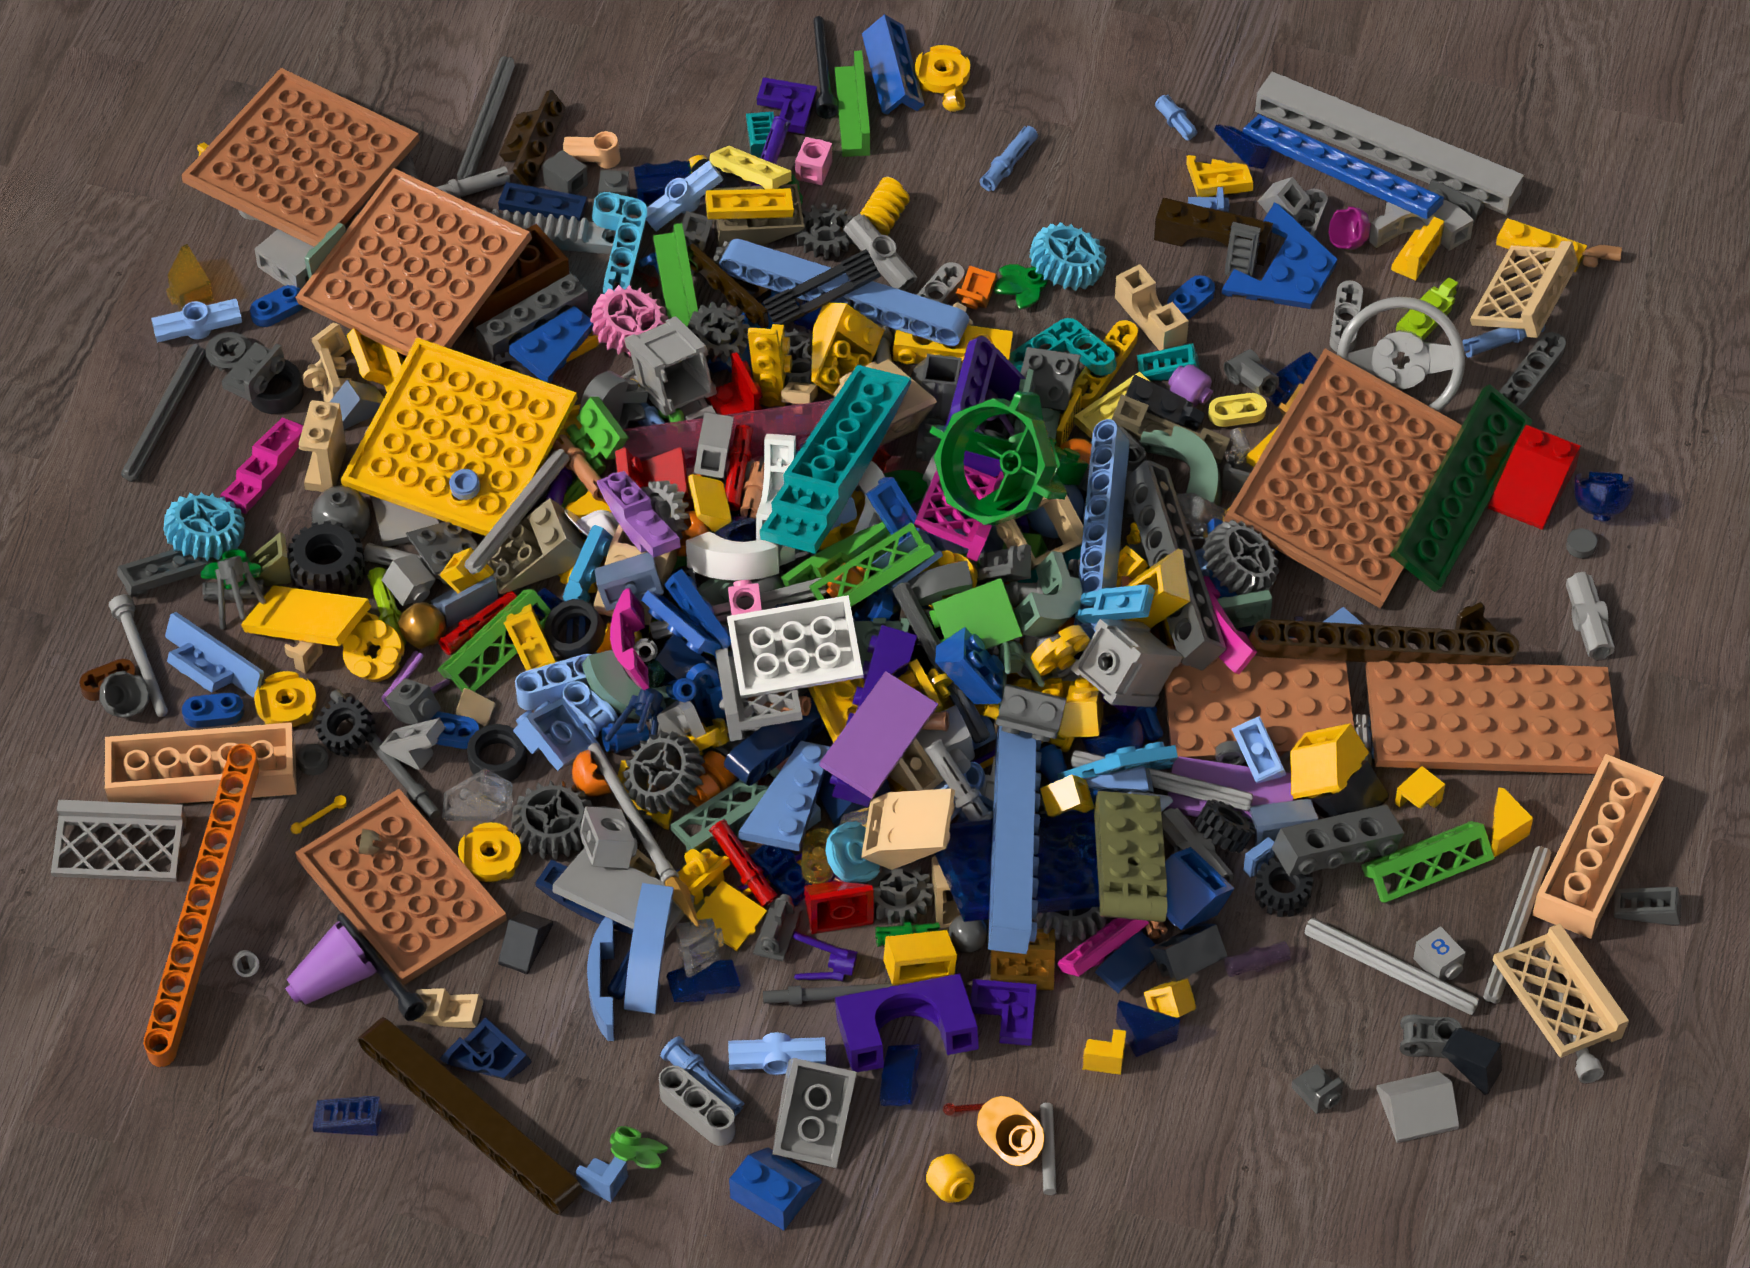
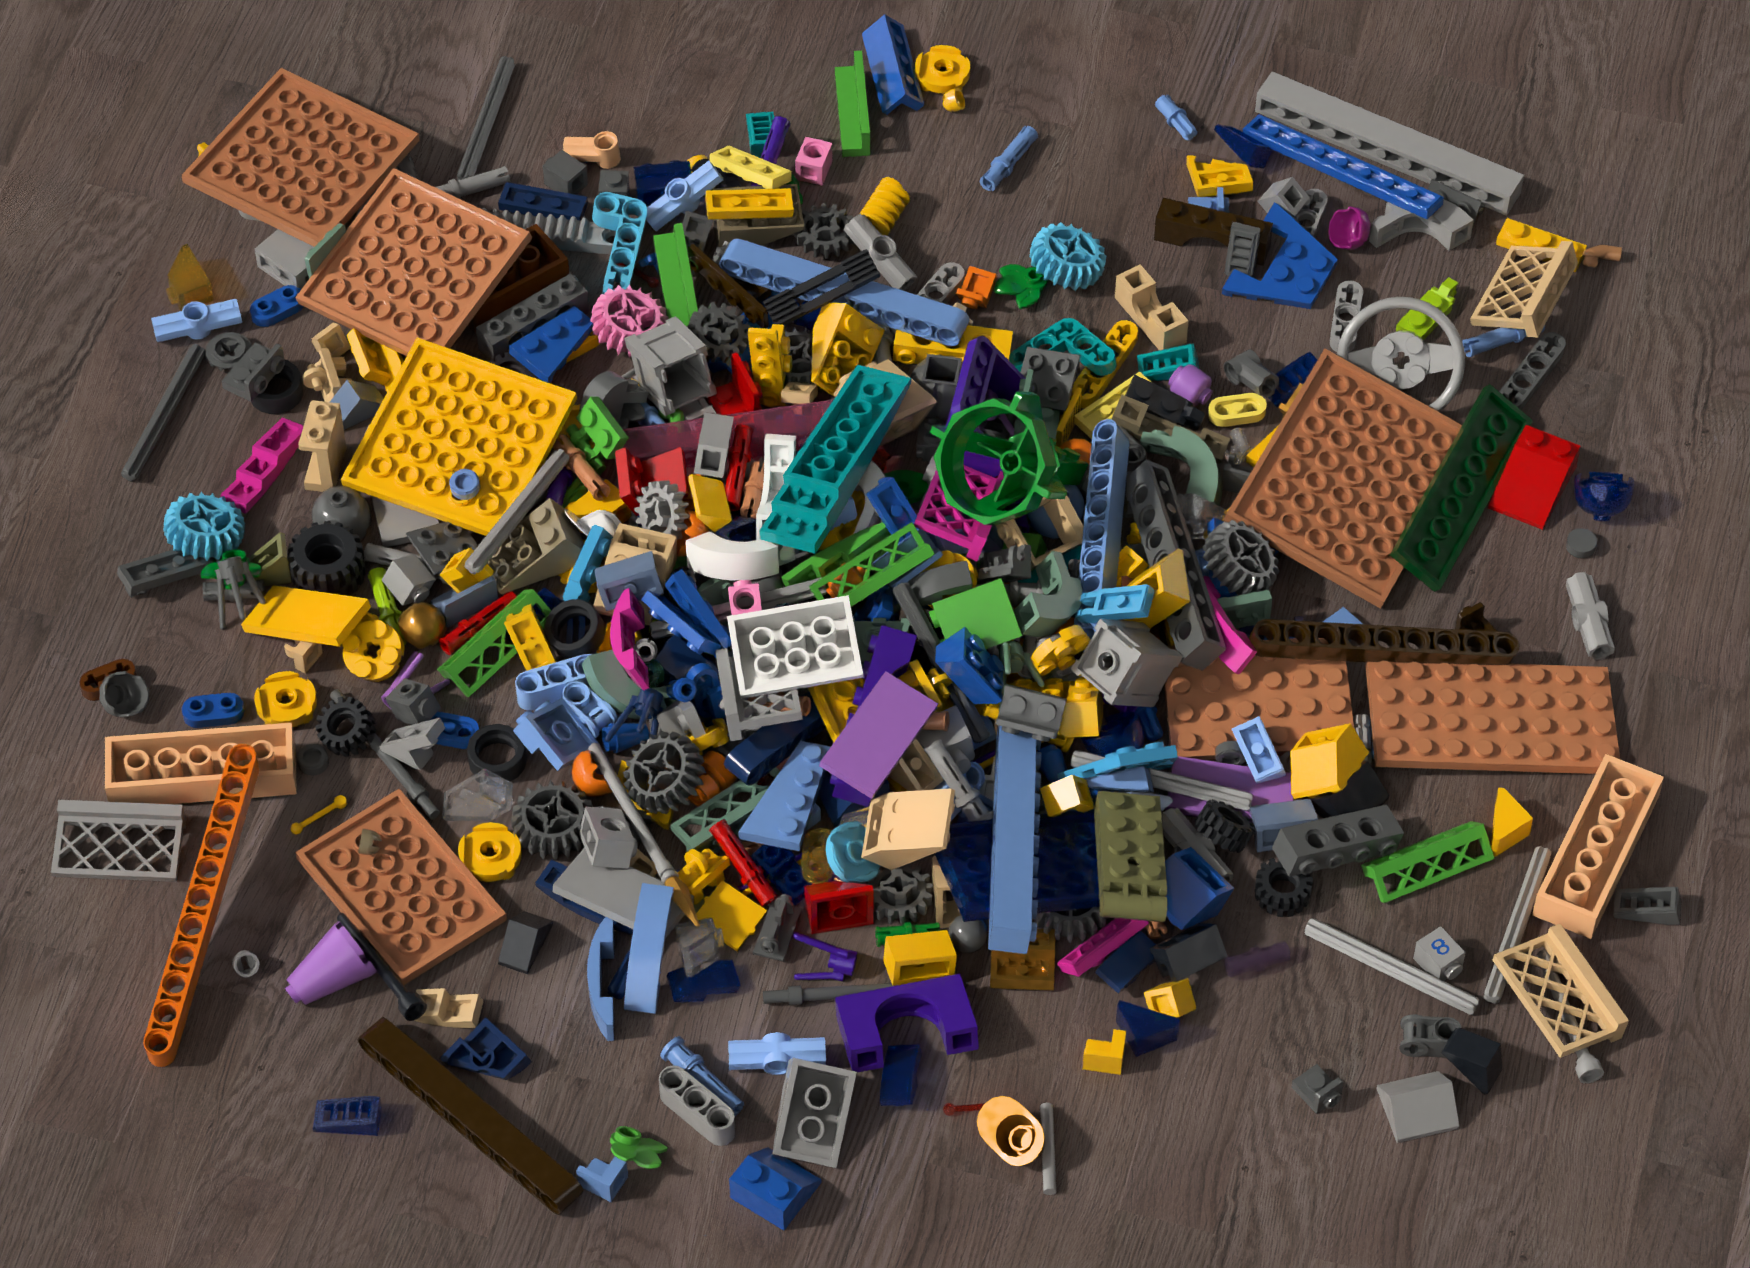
light grey piece [109,594,168,717] -> none
medium blue bracket [165,612,264,697] -> none
tan slope [456,688,495,729] -> none
dark brown bracket [499,90,566,187] -> none
medium lavender slope [597,471,681,558] -> none
dark purple plate [757,77,817,134] -> none
black piece [813,16,839,119] -> none
yellow head [926,1154,975,1203] -> none
dark purple plate [970,979,1037,1046] -> none
blue plate [1167,275,1215,319] -> none
medium blue tile [1243,837,1275,878] -> none
yellow bracket [1391,217,1444,281] -> none
yellow panel [1395,766,1445,809] -> none

